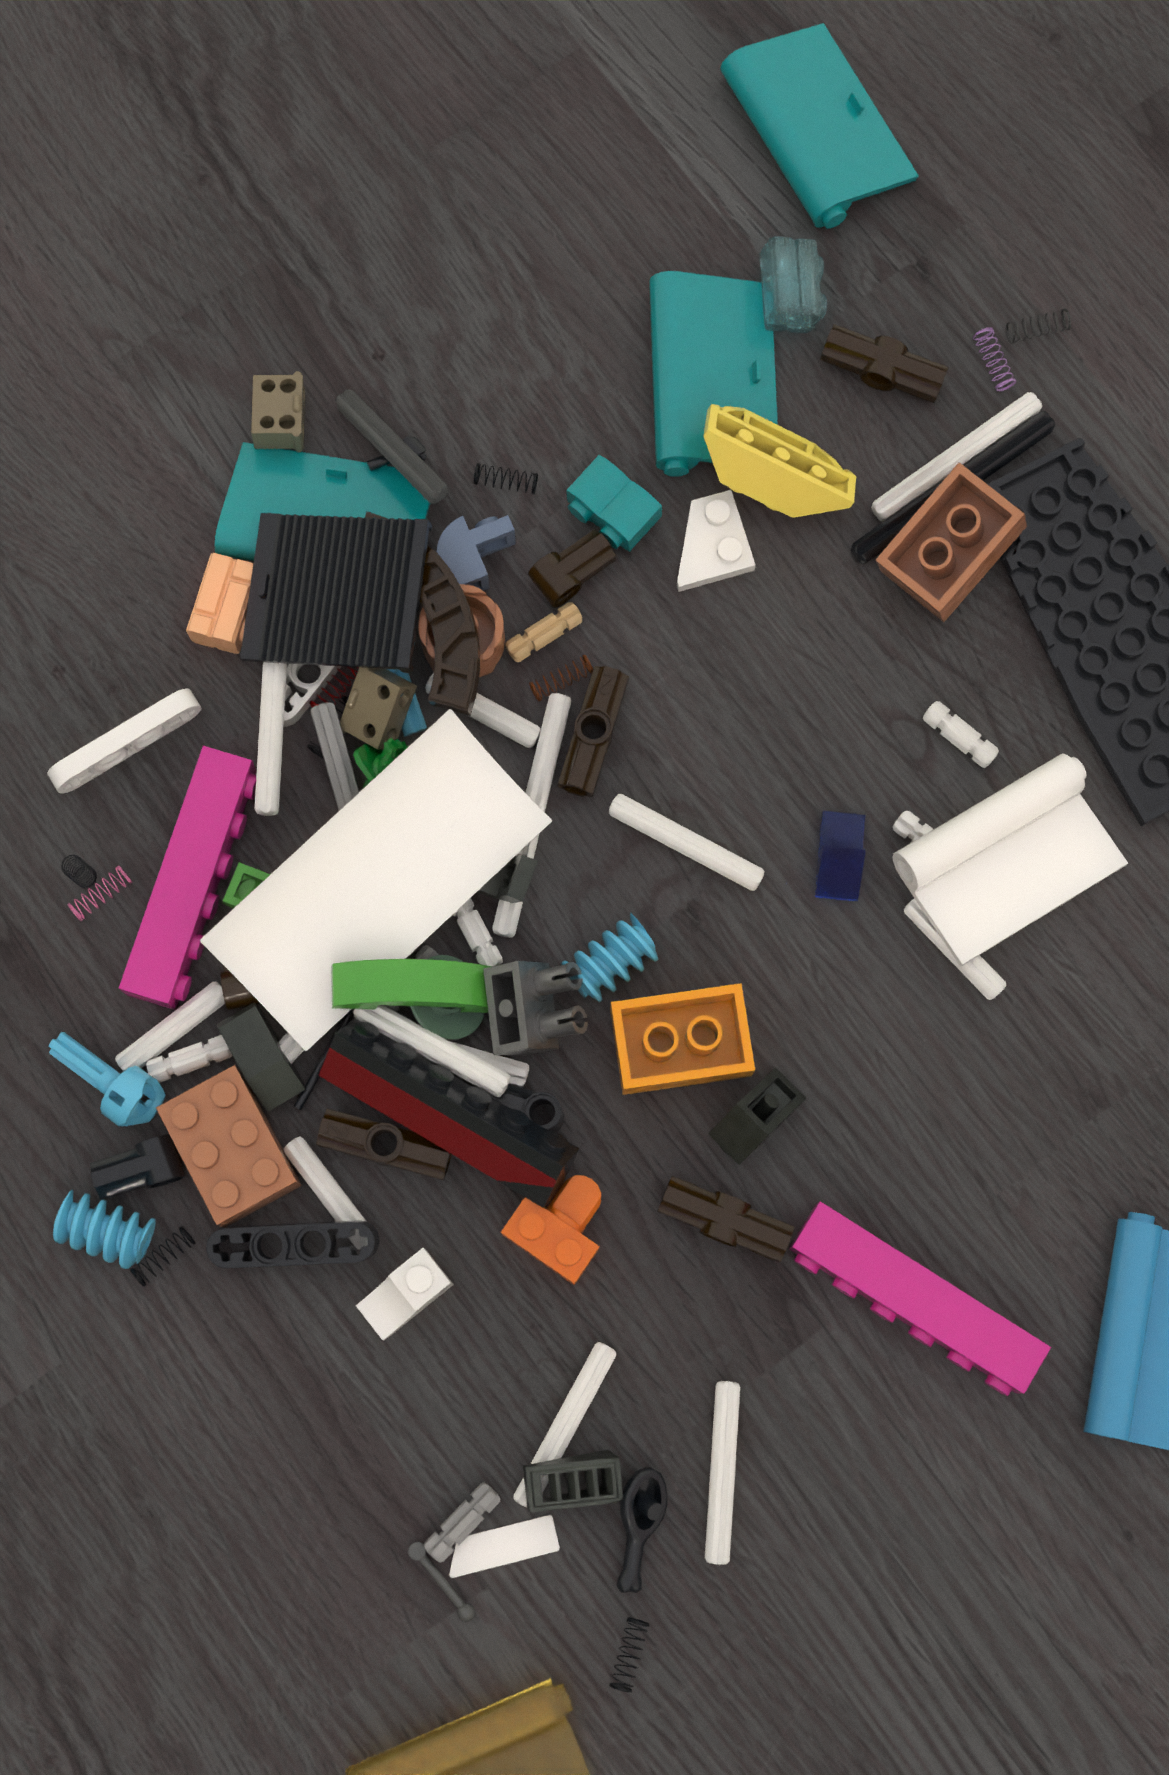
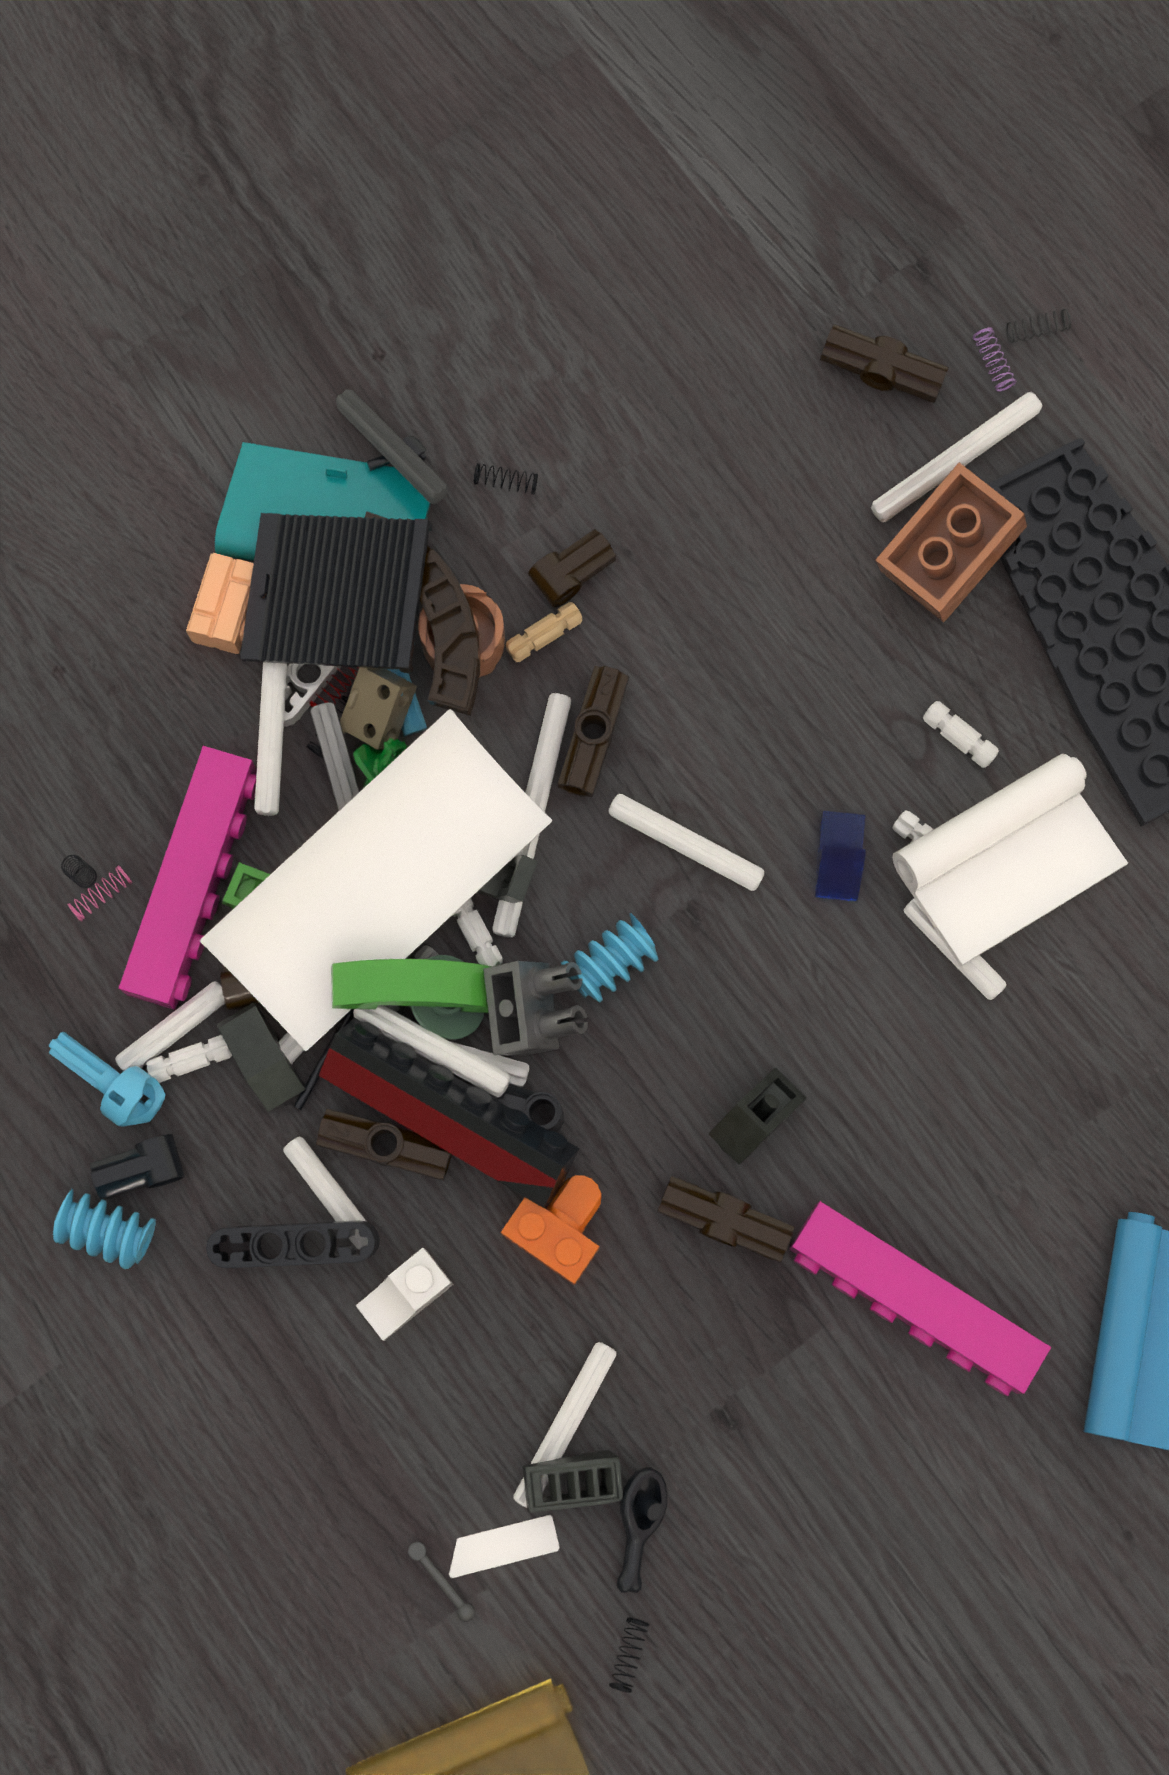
white beam [47,688,201,794] -> none
black piece [130,1226,196,1287] -> none
nougat brick [156,1065,302,1228] -> none
dark tan piece [251,371,305,452] -> none
light grey axle [424,1482,500,1563] -> none
white axle [425,673,541,748] -> none
sand blue brick [437,515,516,591] -> none
dark orange piece [529,655,593,702] -> none
teal brick [566,455,662,552] -> none
light orange brick [610,983,755,1095] -> none
teal door [649,271,778,477] -> none
white wing [677,490,756,592] -> none
light yellow wedge [703,404,856,518] -> none
white axle [705,1381,740,1565] -> none
teal door [720,23,919,229] -> none
clear light blue brick [760,236,827,333] -> none
black axle [851,411,1056,564] -> none

